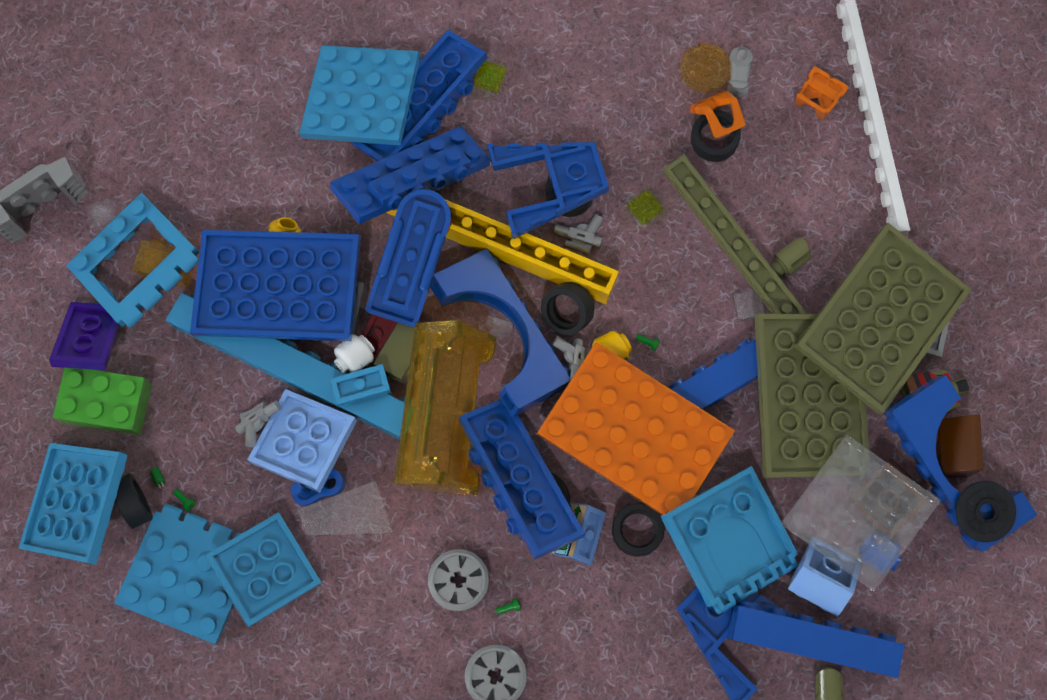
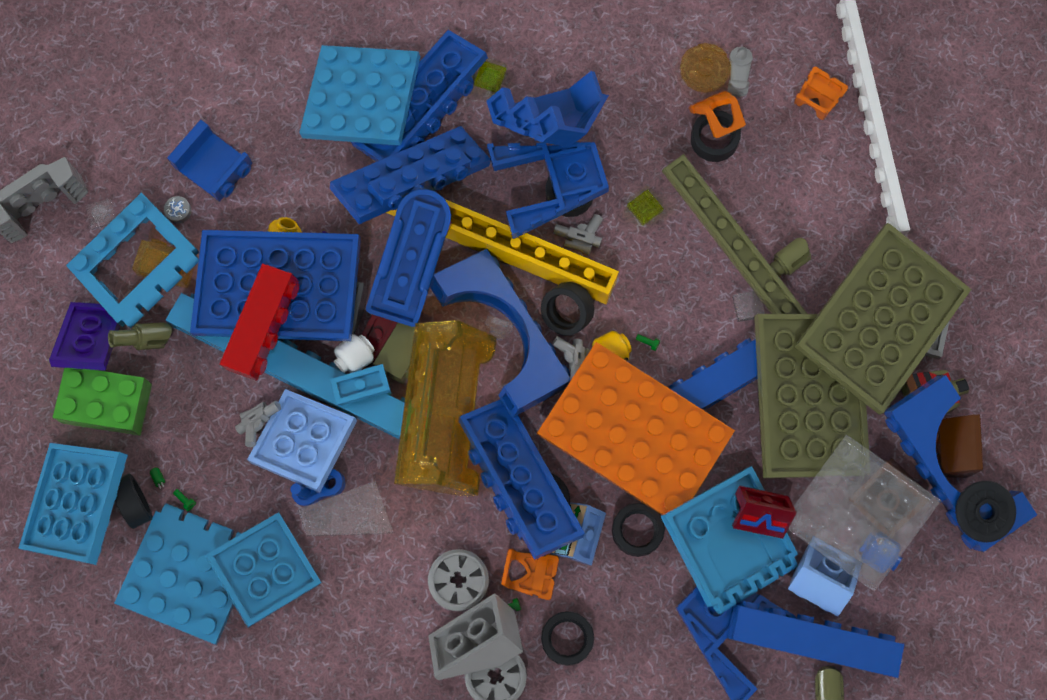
none -> olive arm [108,322,172,350]
none -> light grey tile [164,196,192,223]
none -> blue panel [167,119,252,202]
none -> red brick [219,263,299,381]
none -> light grey slope [428,593,523,680]
none -> blue panel [486,71,609,147]
none -> orange piece [501,548,560,600]
none -> black tyre [541,611,594,666]
none -> dark red panel [732,486,797,539]

